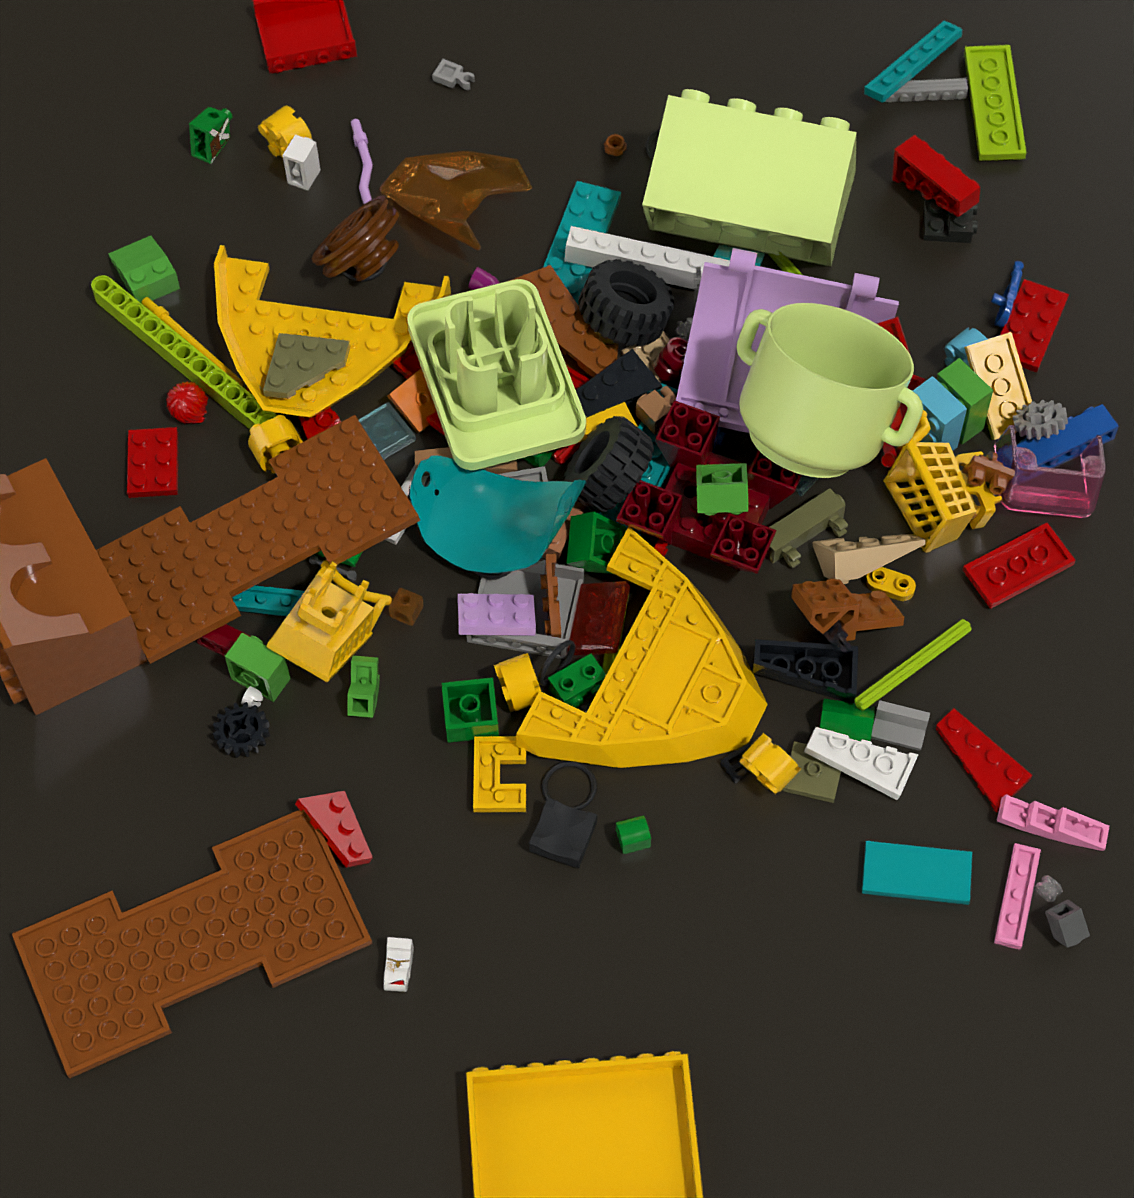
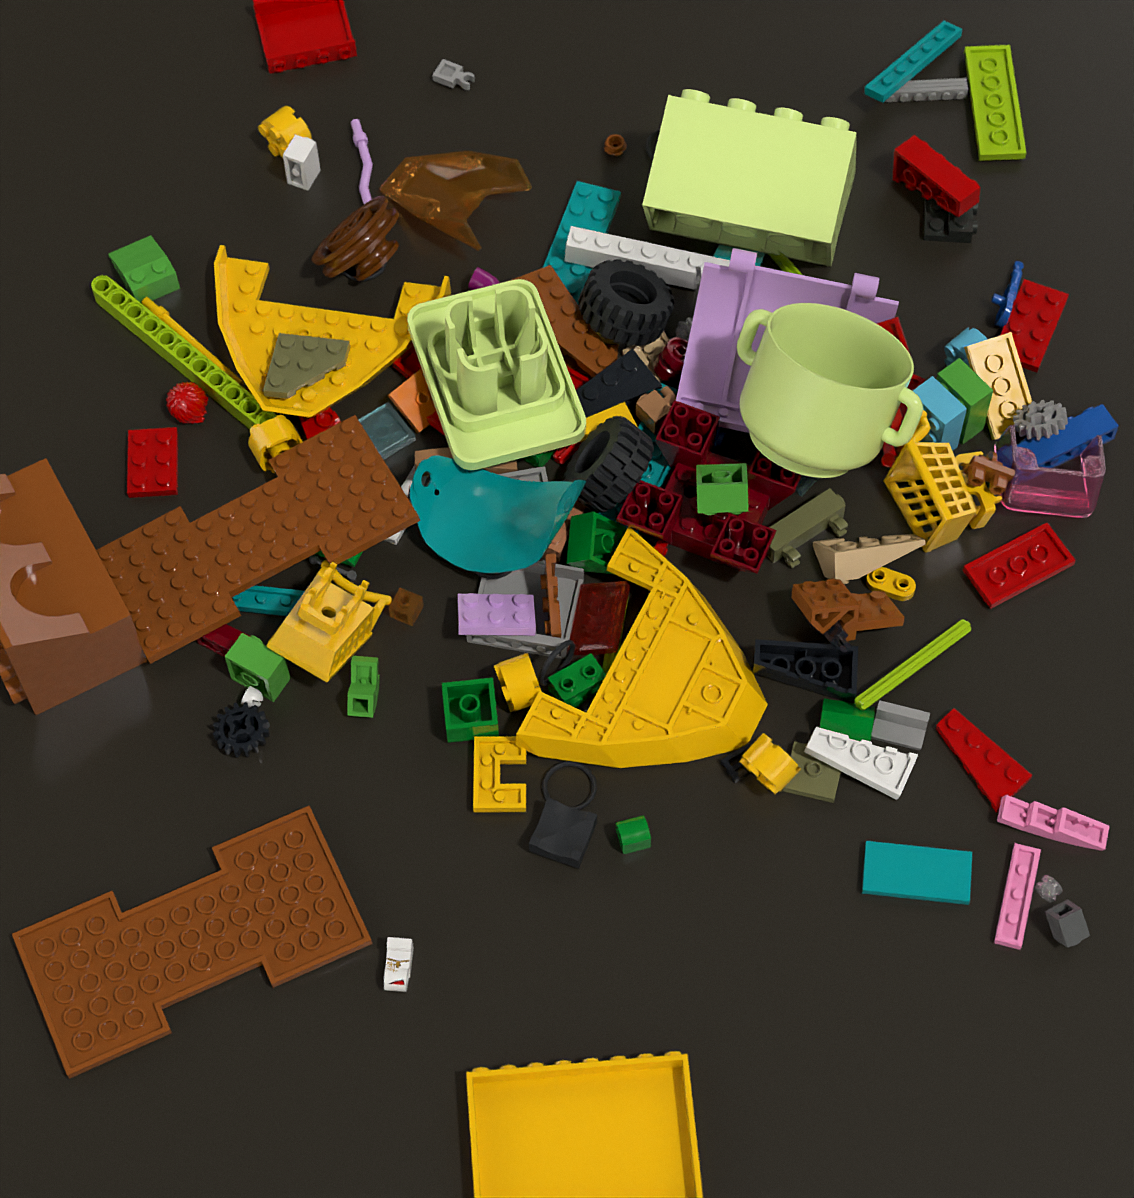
green torso [189,107,233,164] -> none
wing [295,791,373,867] -> none

